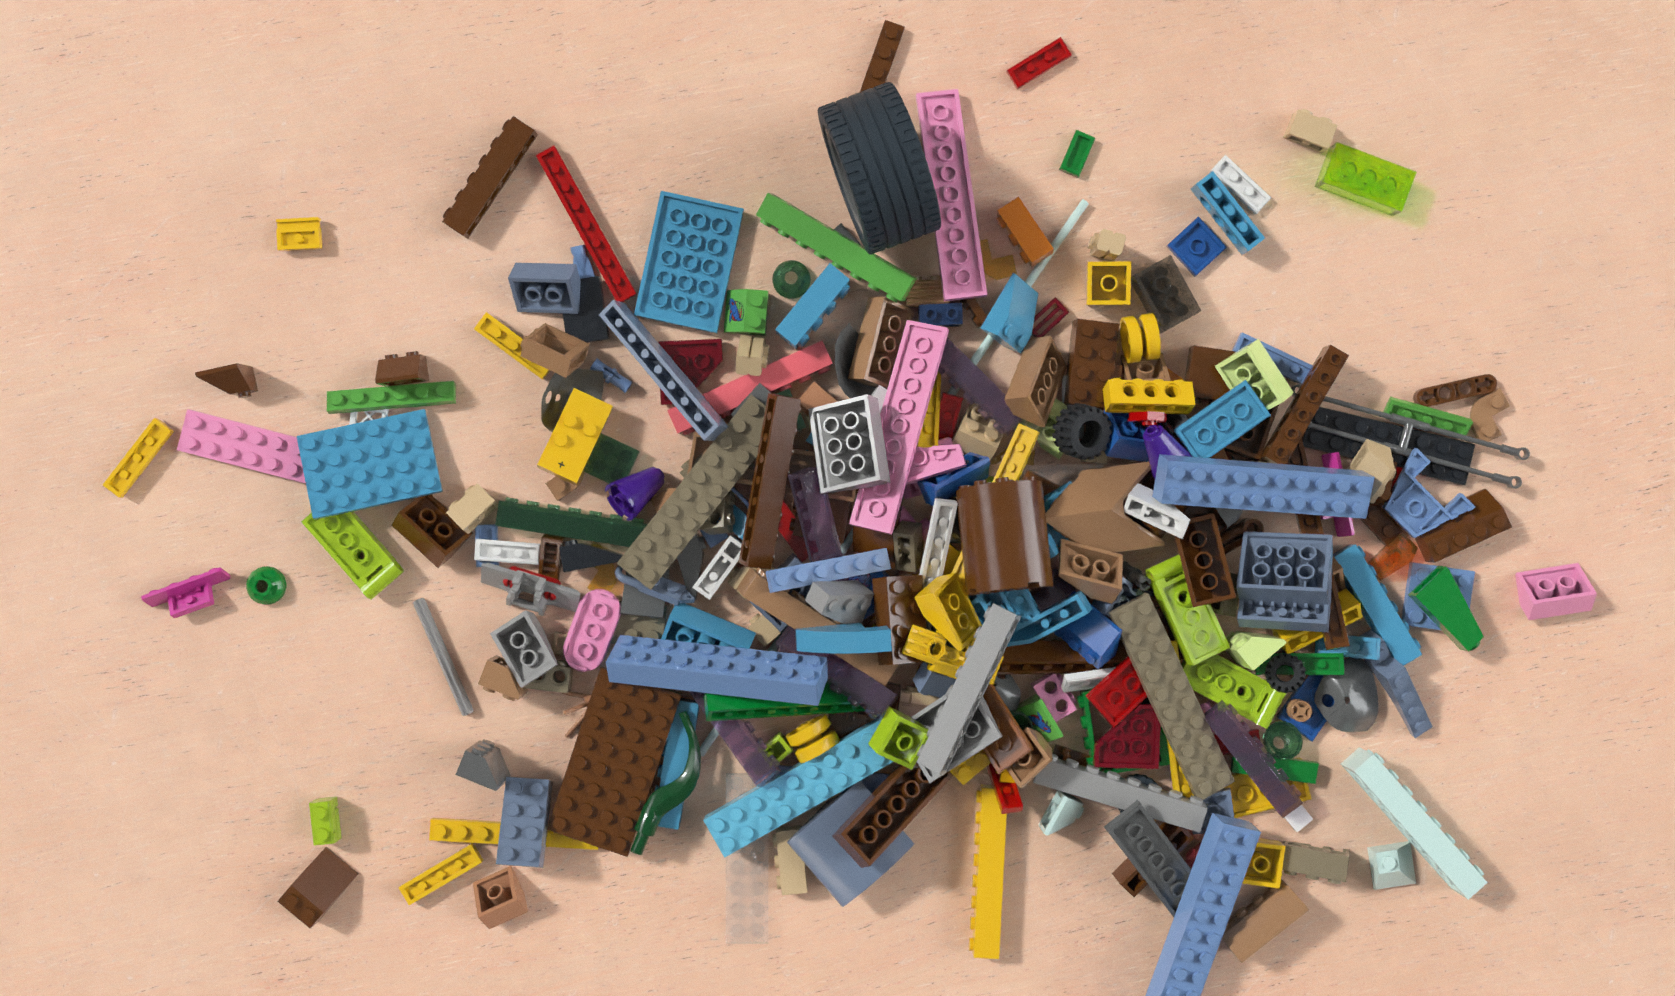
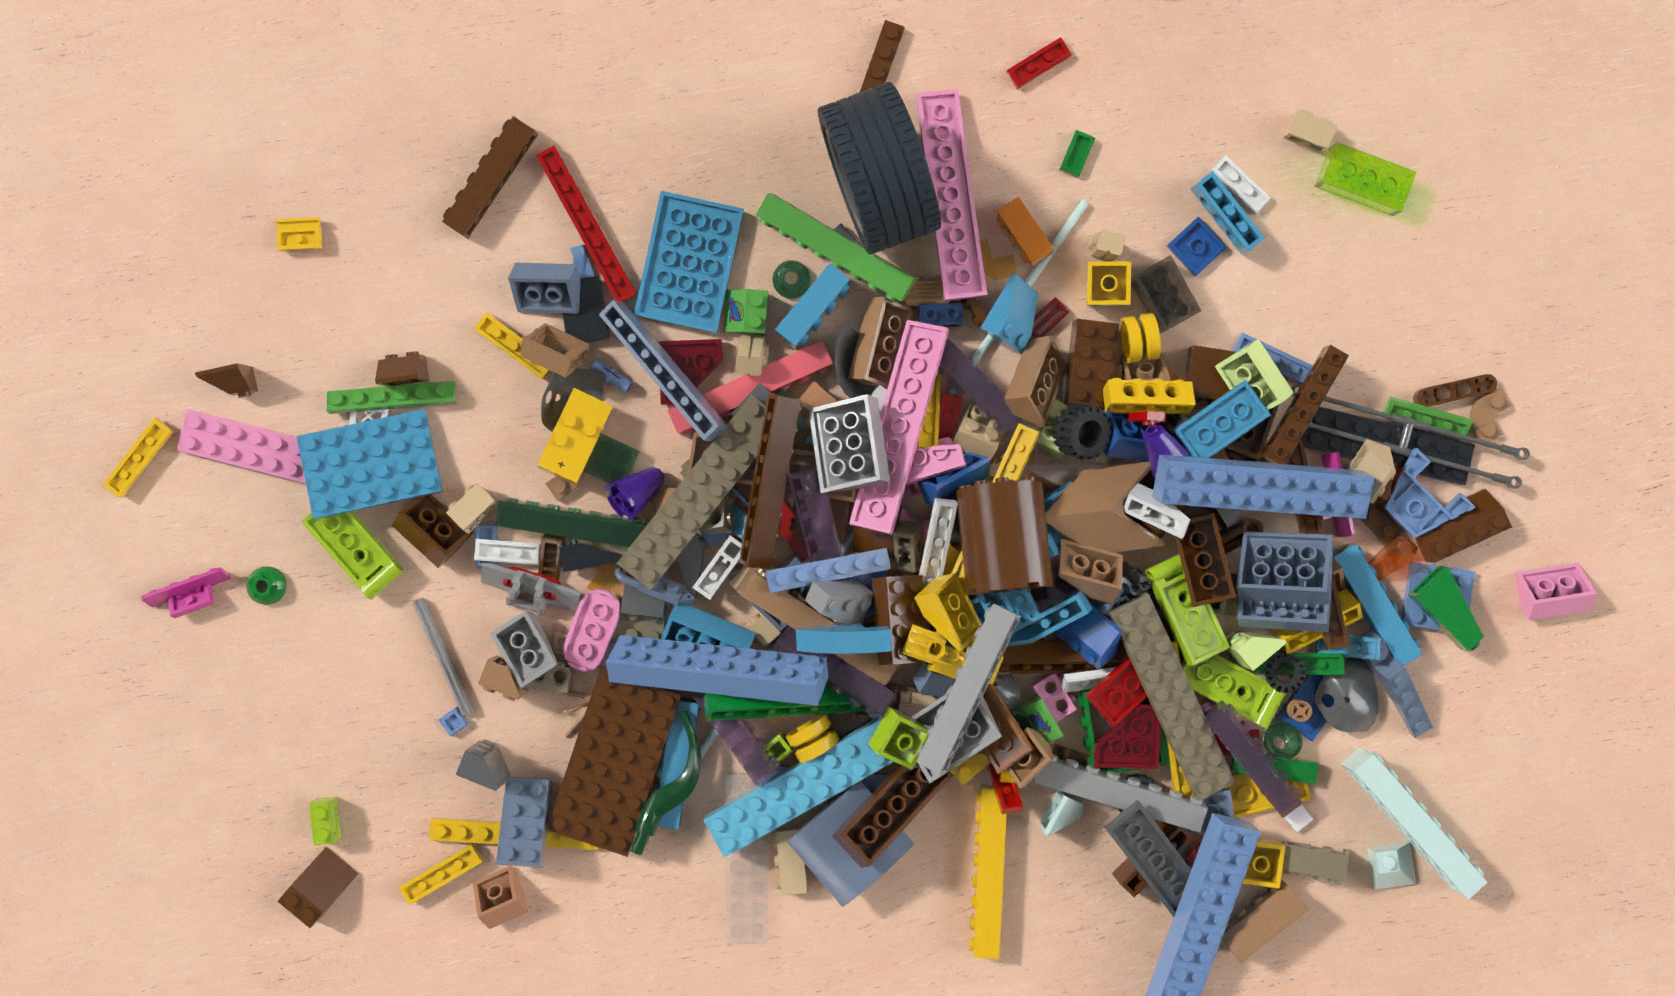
none -> medium blue tile [439,707,469,737]

